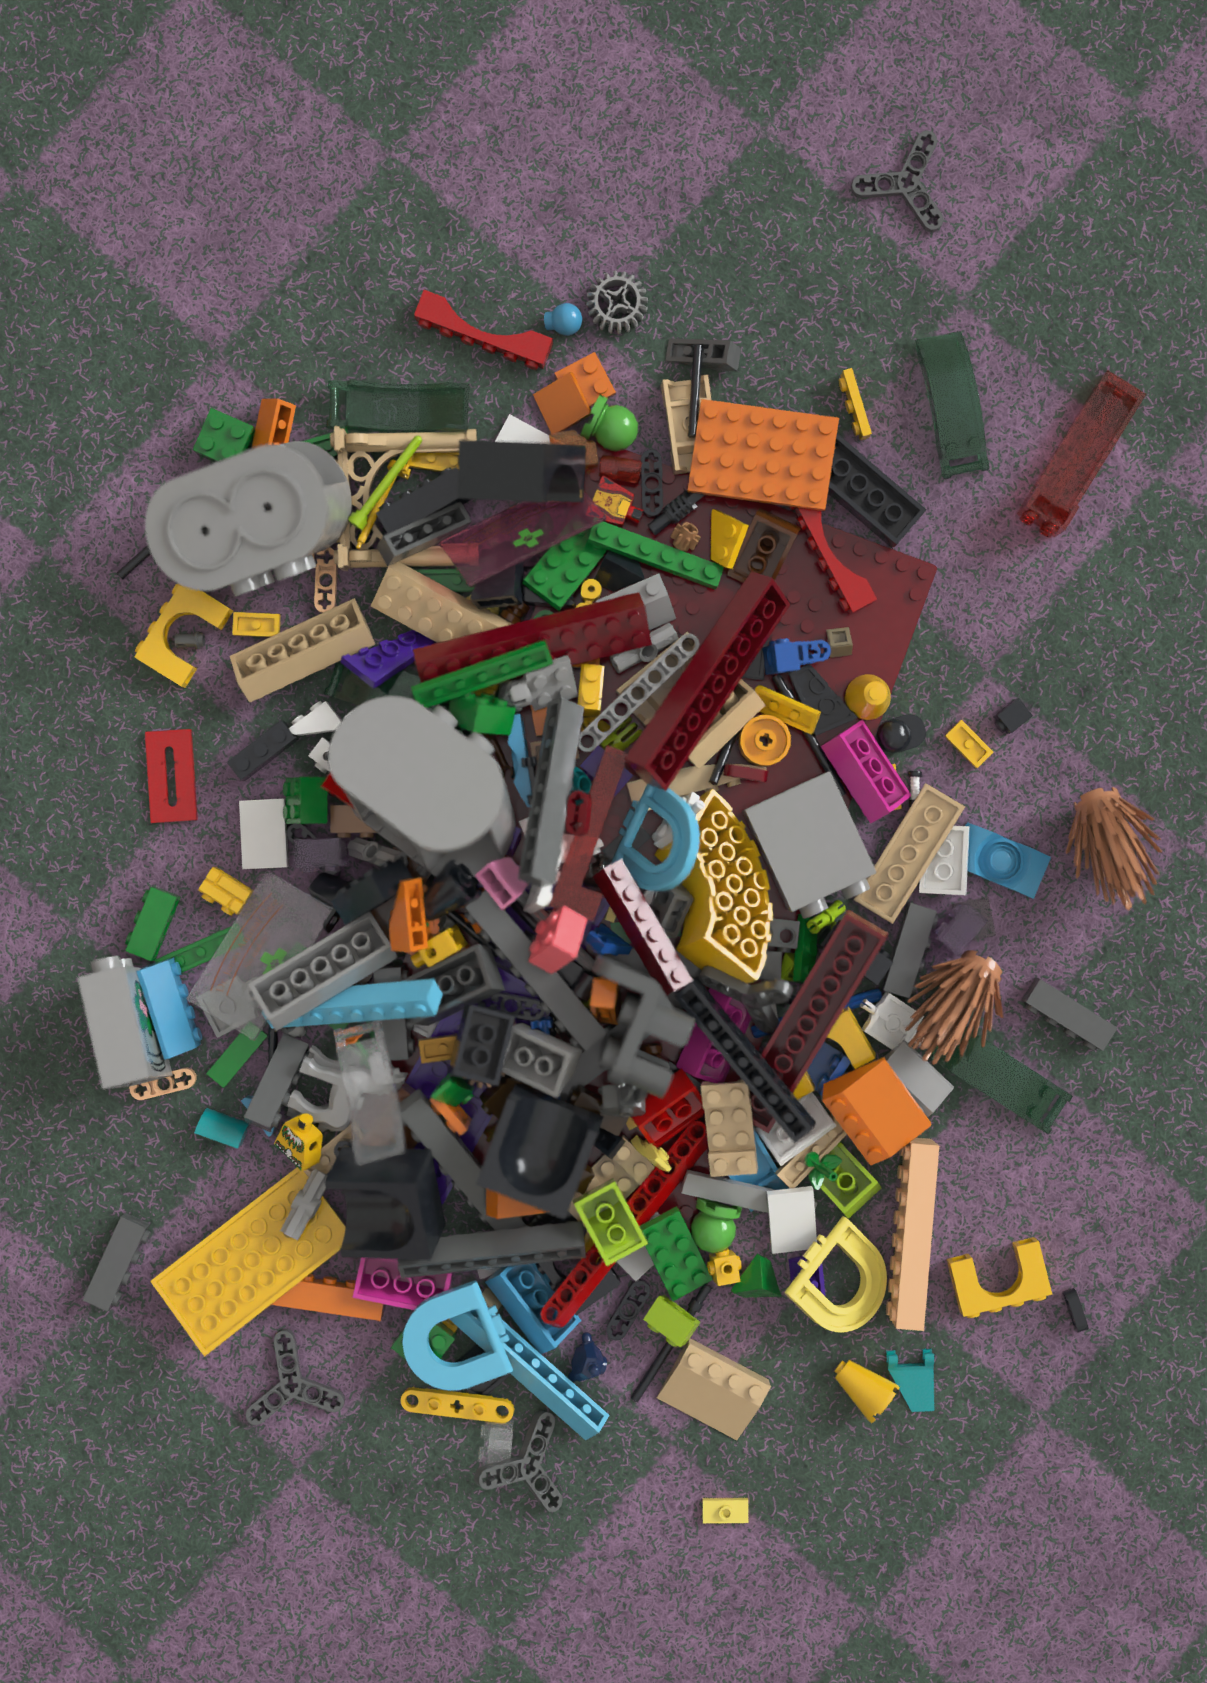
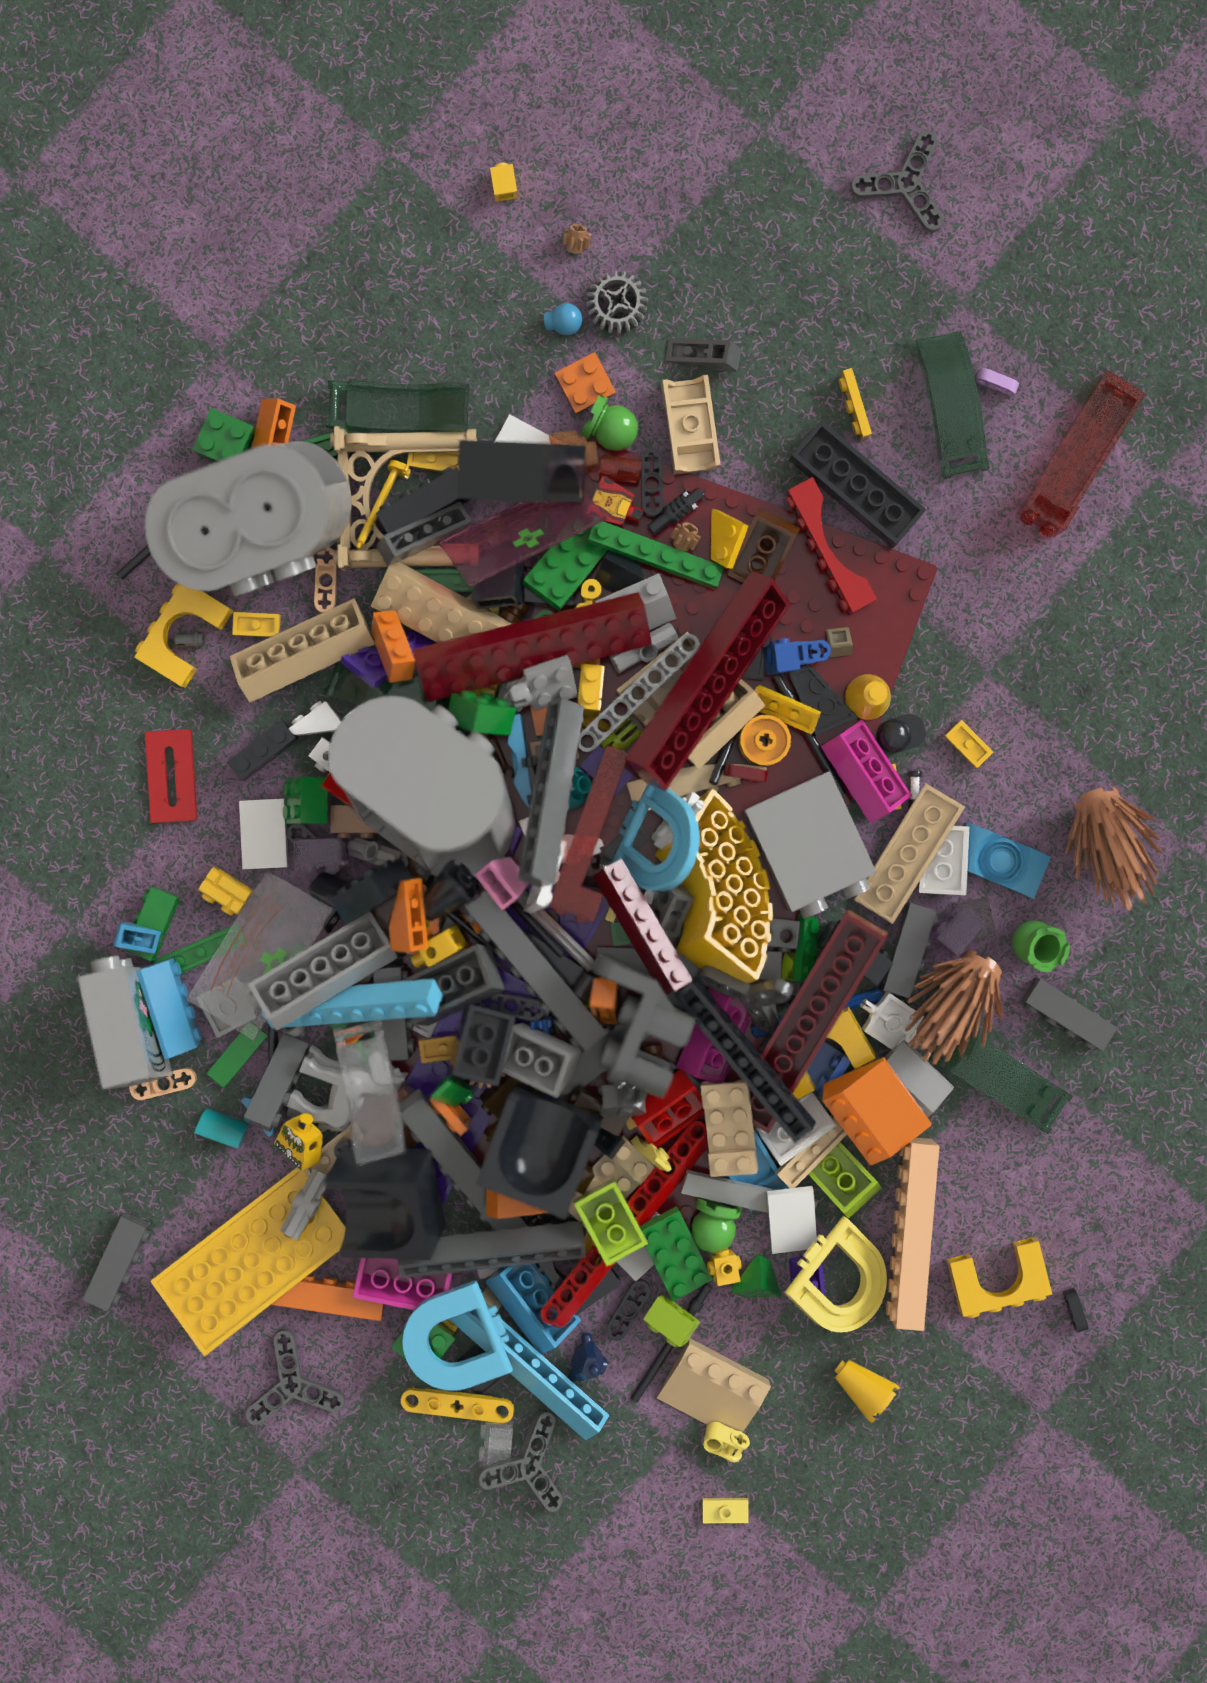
lime piece [347,435,422,531] -> none
green plate [411,640,553,708] -> none
red arch [414,290,553,370] -> none
coral brick [528,906,587,974] -> none
orange tile [533,372,592,436] -> none
dark red beam [566,791,592,837] -> none
blue wing [585,924,633,956] -> none
orange plate [687,399,839,511] -> none
black bar [688,345,703,438] -> none
green plant [805,1152,842,1190] -> none
lime pin [807,900,846,934] -> none
teal flag [886,1349,934,1412] -> none
black brick [993,698,1033,734] -> none
none -> dark azure slope [113,922,161,954]
none -> orange brick [371,610,415,683]
none -> yellow brick [490,163,518,202]
none -> medium nougat gear [562,224,591,254]
none -> light yellow piece [703,1422,750,1462]
none -> lavender beam [975,368,1019,396]
none -> bright green tile [1011,921,1070,972]

